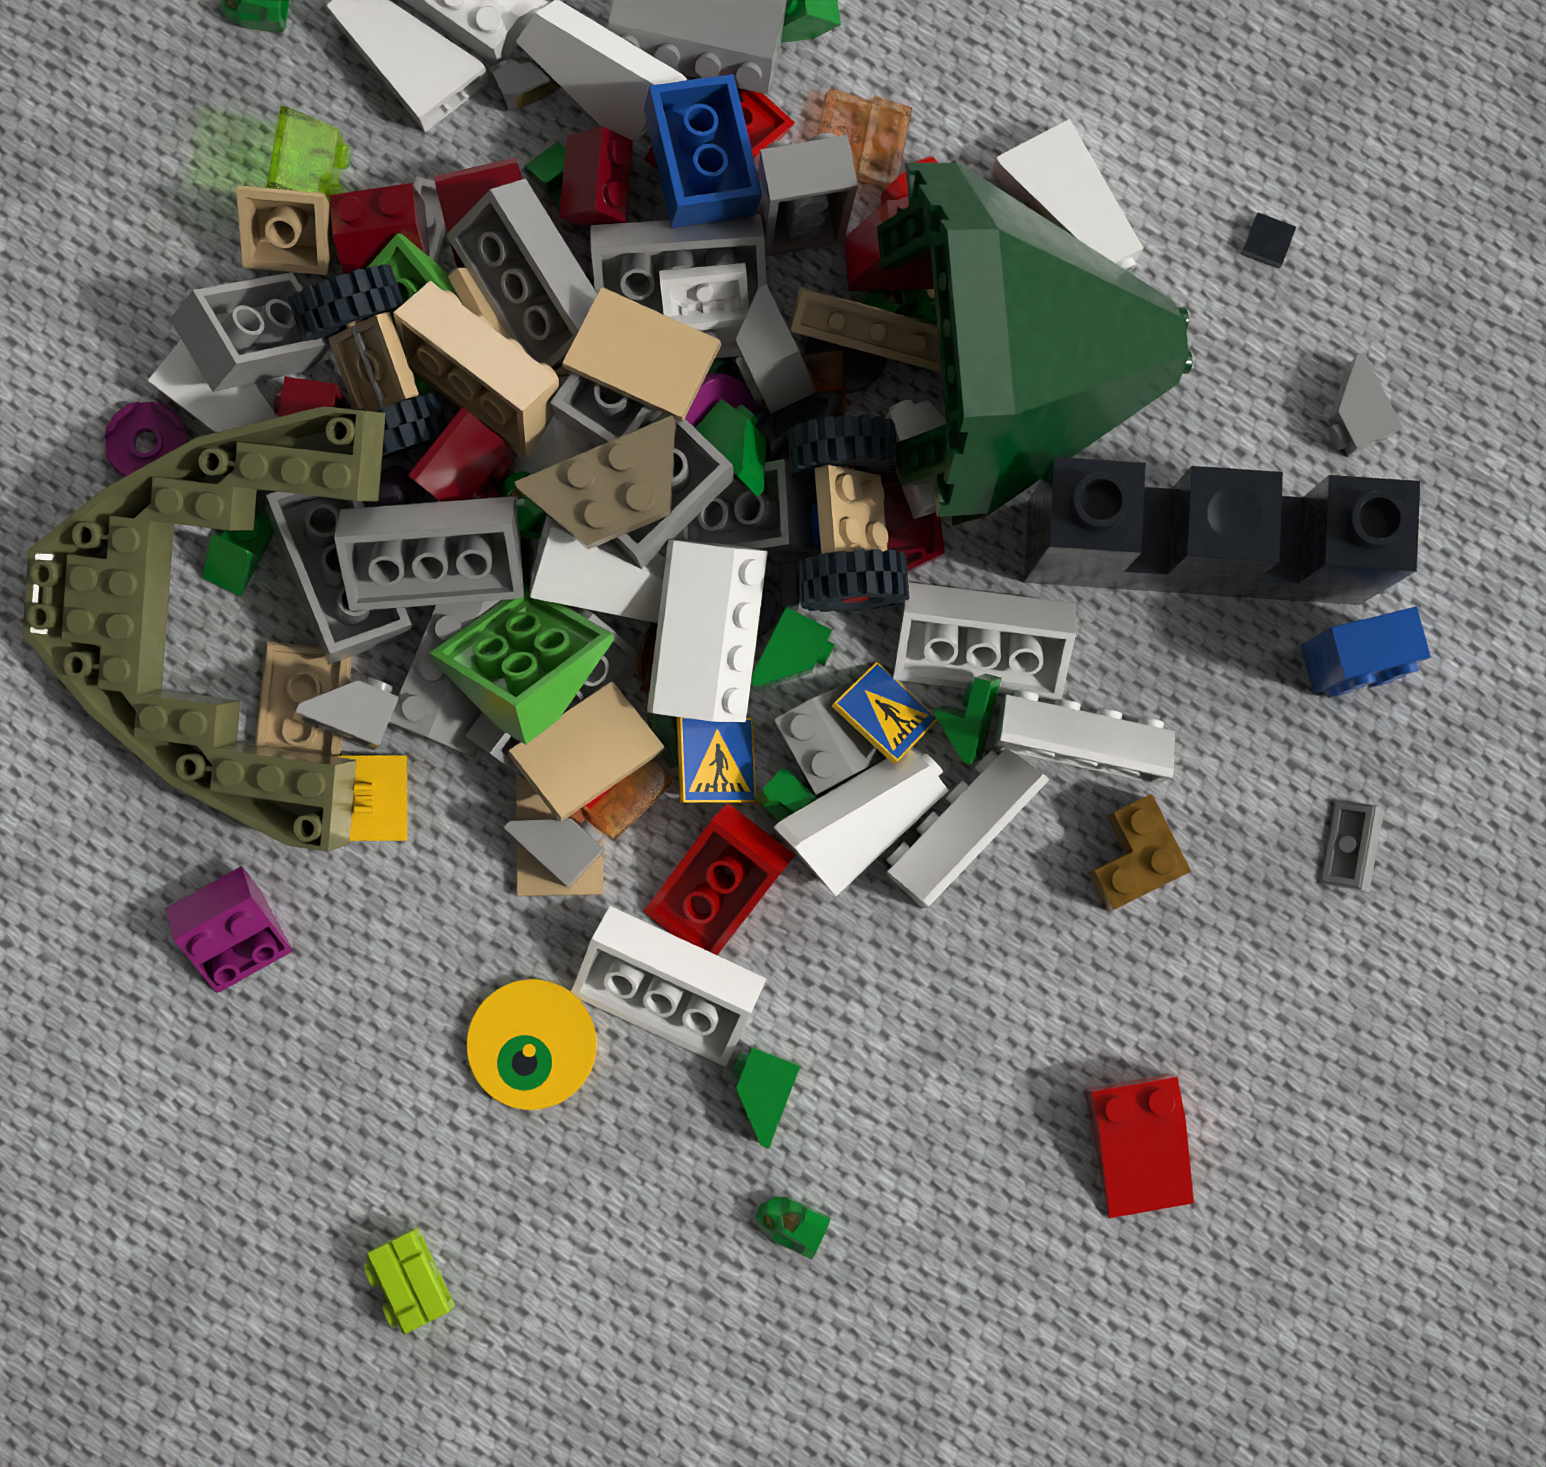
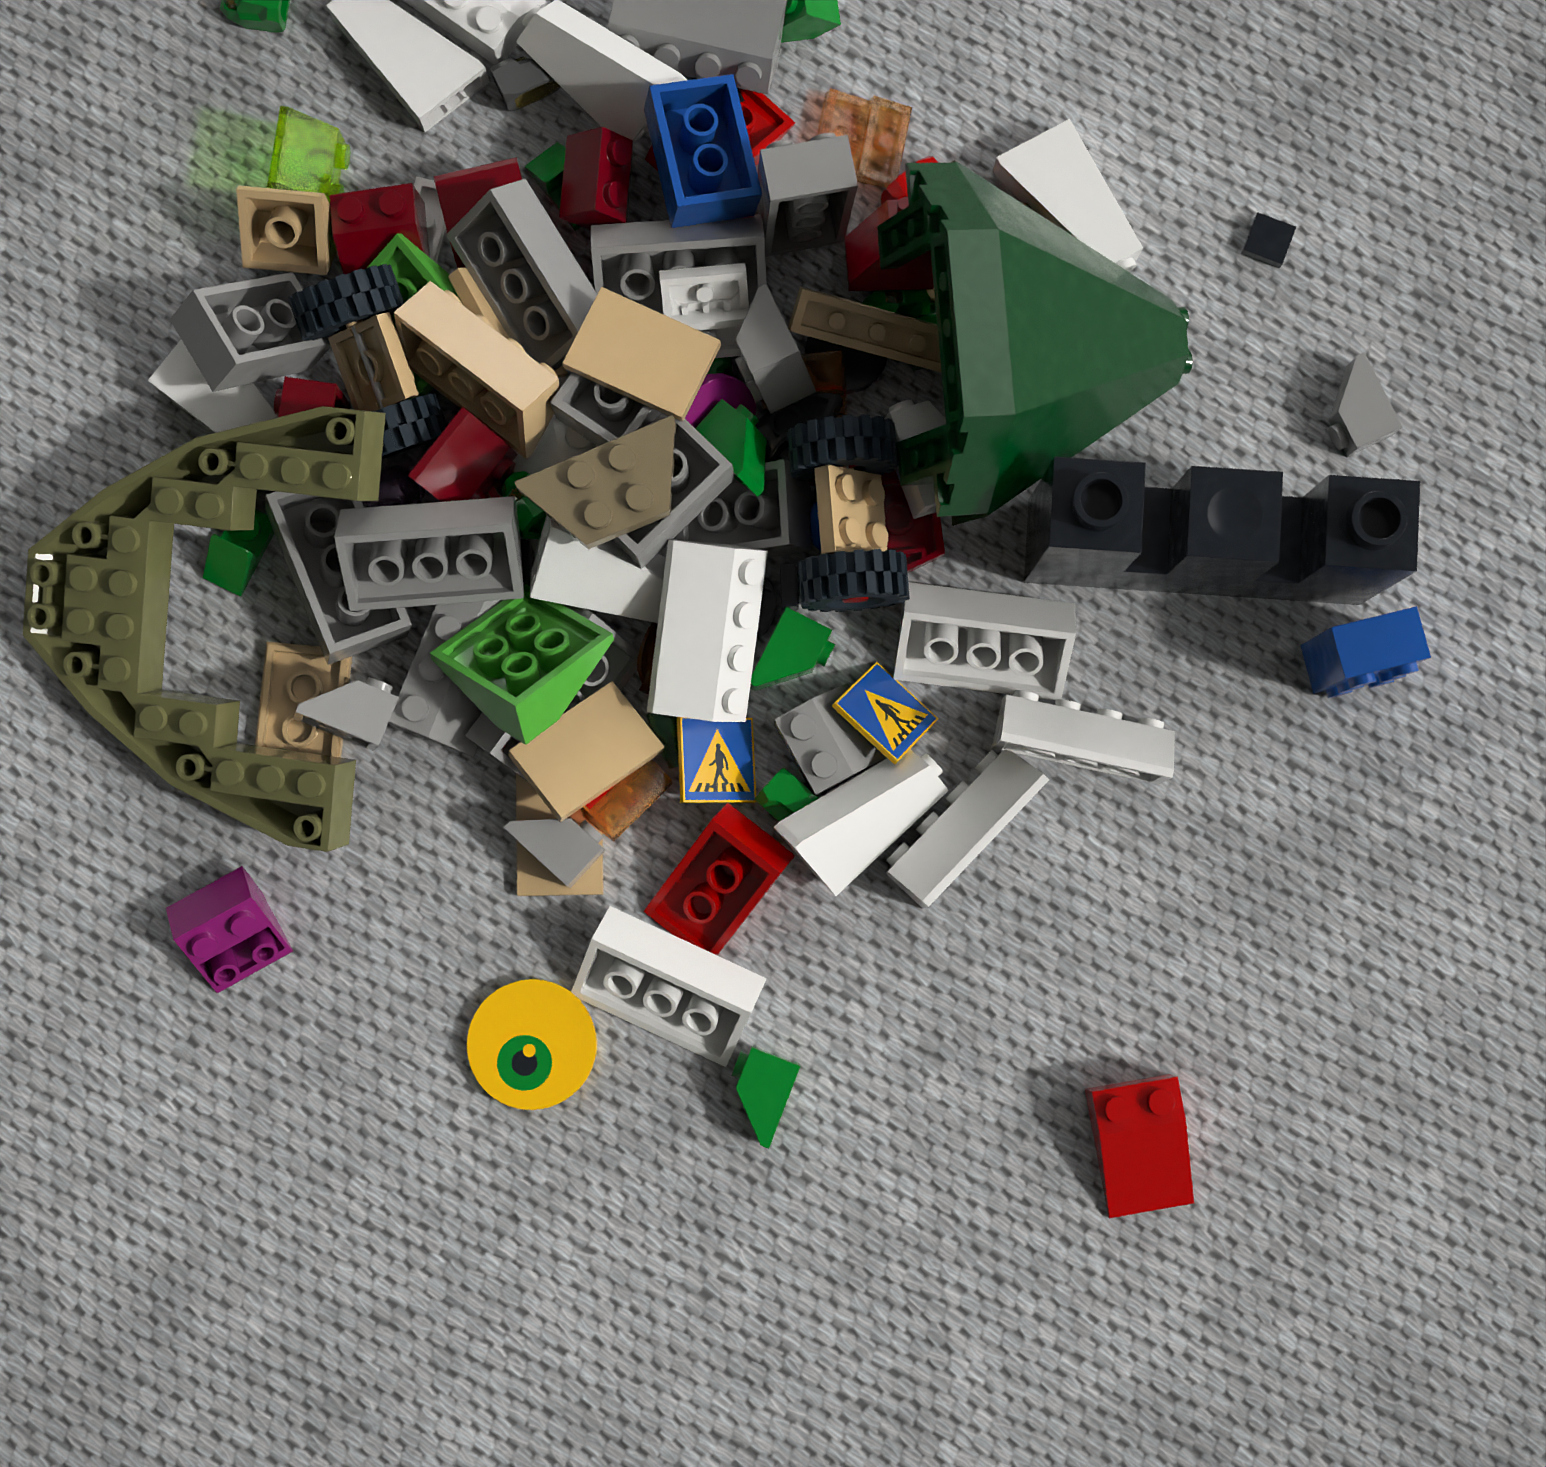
magenta tile [104,401,190,477] -> none
yellow piece [334,755,407,841] -> none
lime brick [364,1227,456,1335] -> none
green rock [755,1197,831,1259] -> none
green slope [933,673,1002,764] -> none
pearl gold brick [1088,794,1192,911] -> none
light grey slope [1320,800,1384,893] -> none

